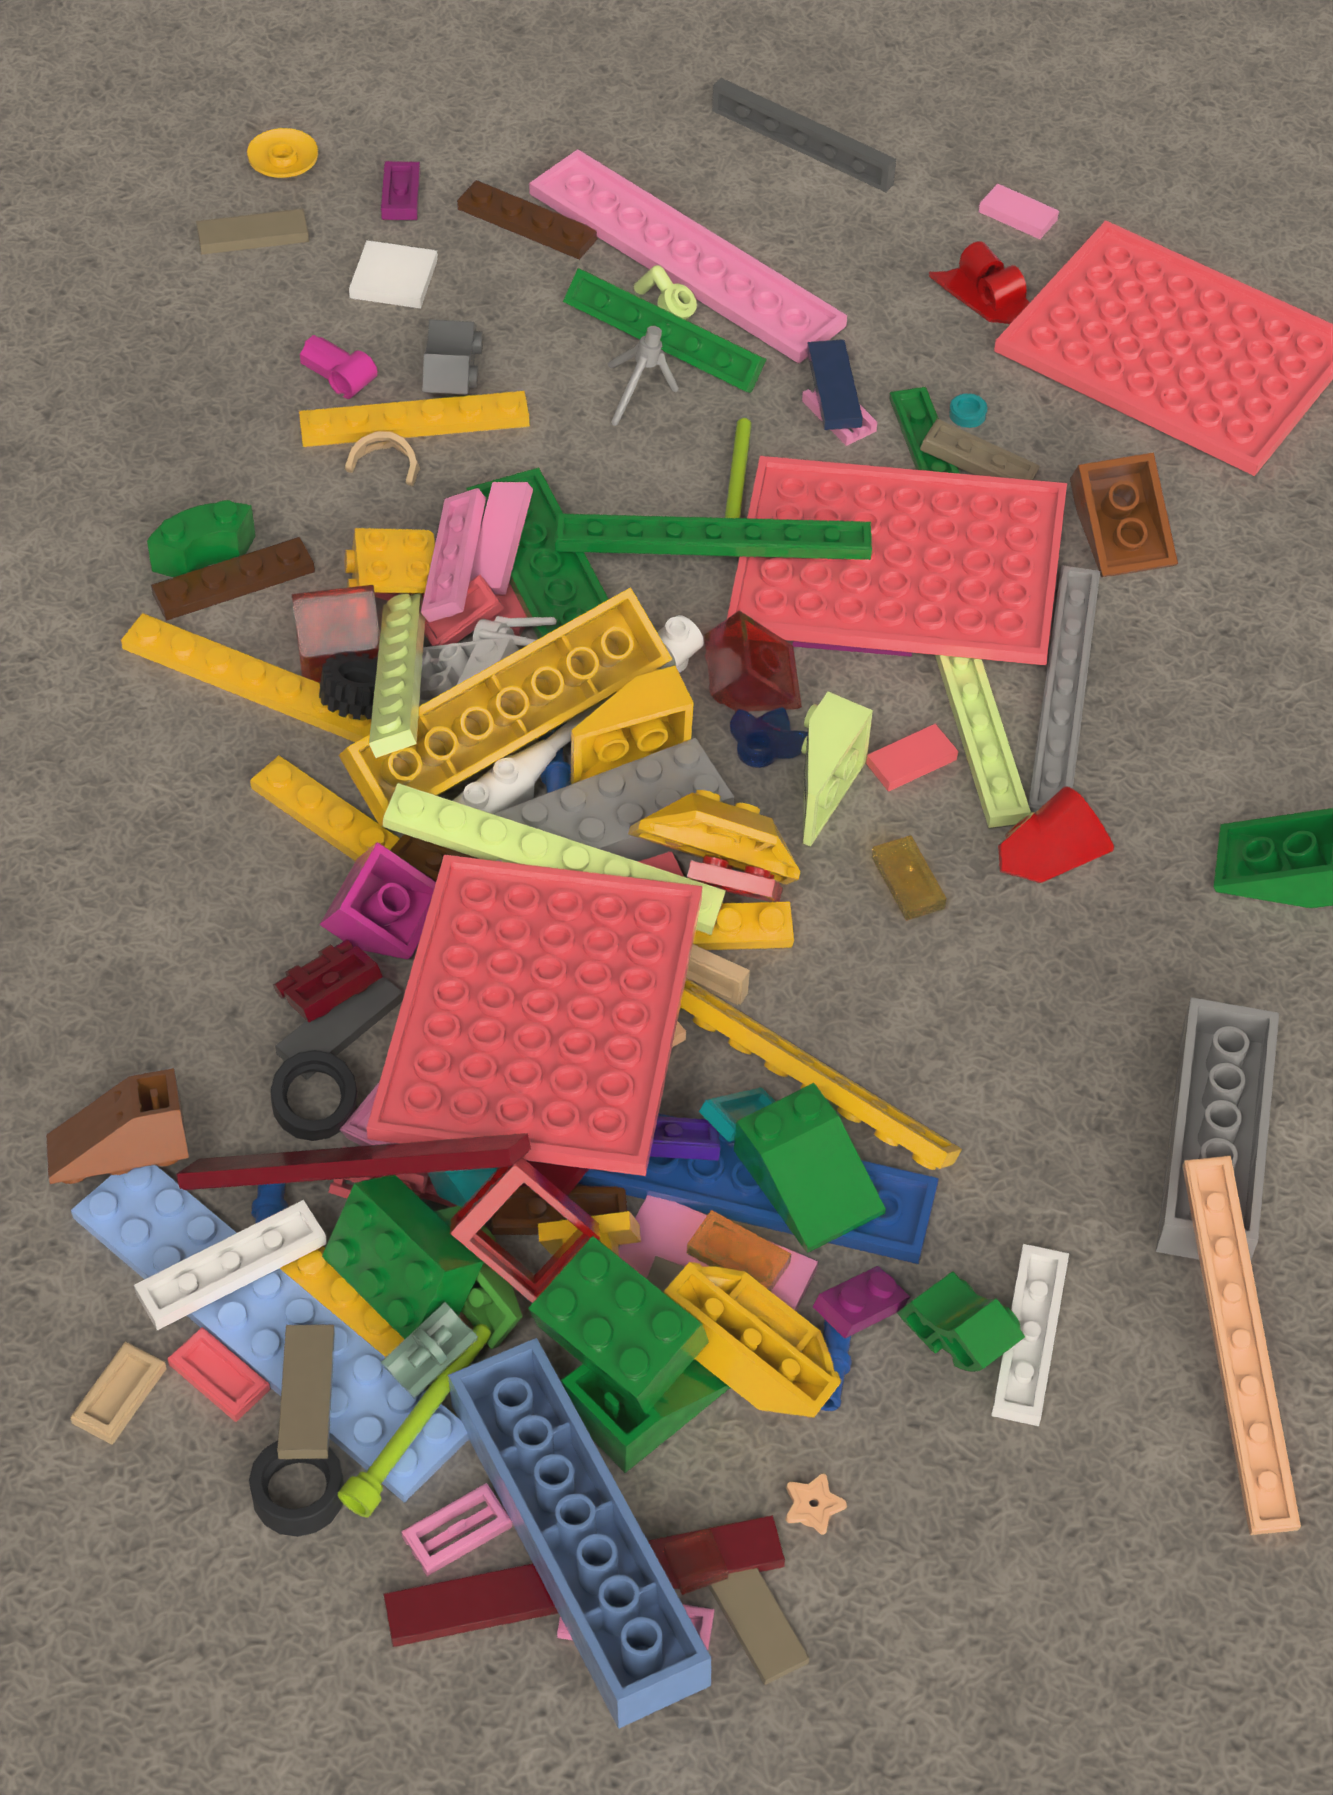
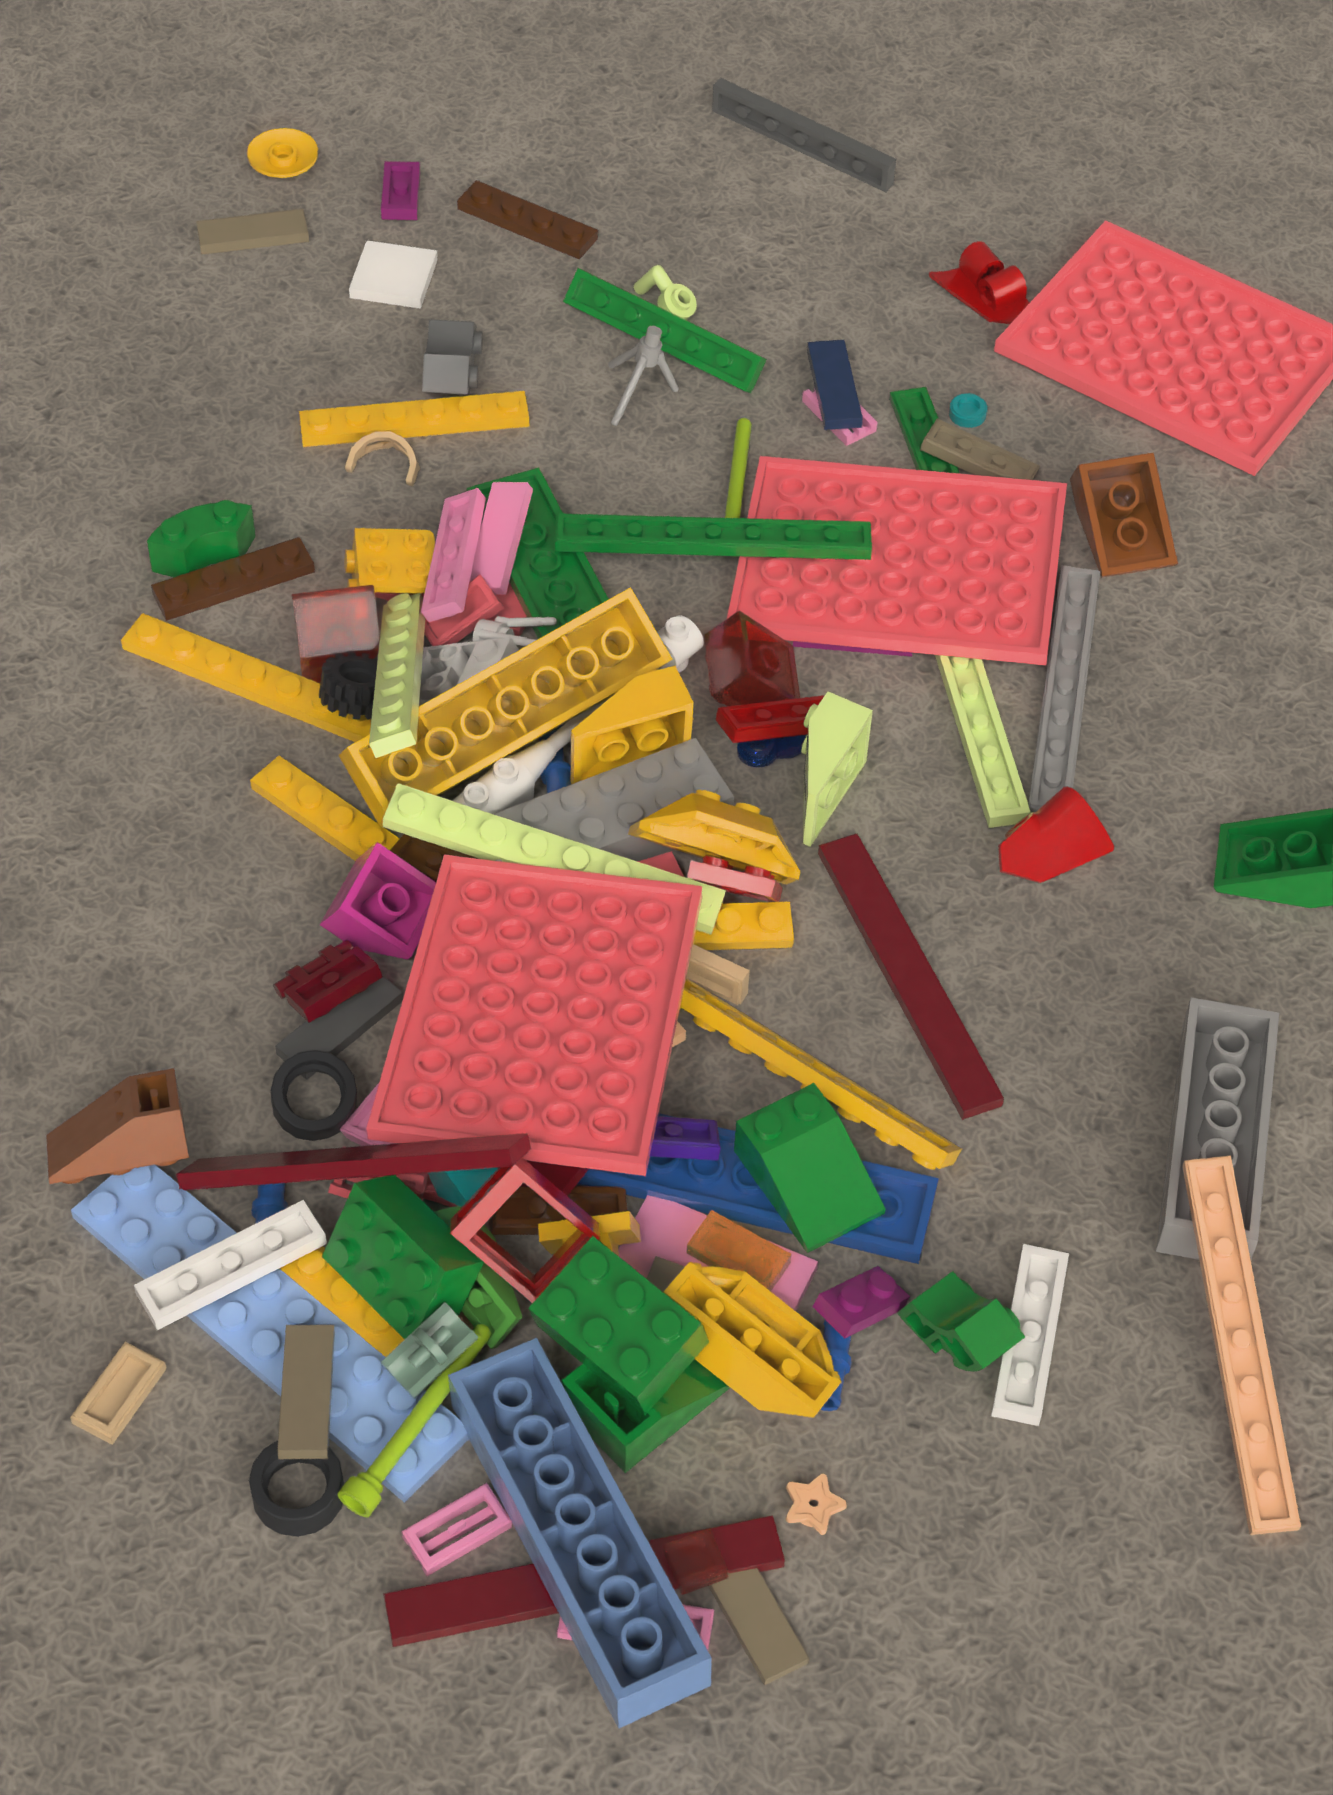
coral tile [167,1327,270,1422] -> none
dark pink piece [300,335,378,399] -> none
bright pink plate [529,149,847,364] -> none
teal tile [699,1087,776,1142] -> none
coral tile [866,723,958,792] -> none
clear yellow plate [871,835,947,921] -> none
bright pink tile [979,184,1059,239] -> none
none -> red tile [715,695,825,743]
none -> dark red tile [818,833,1004,1120]

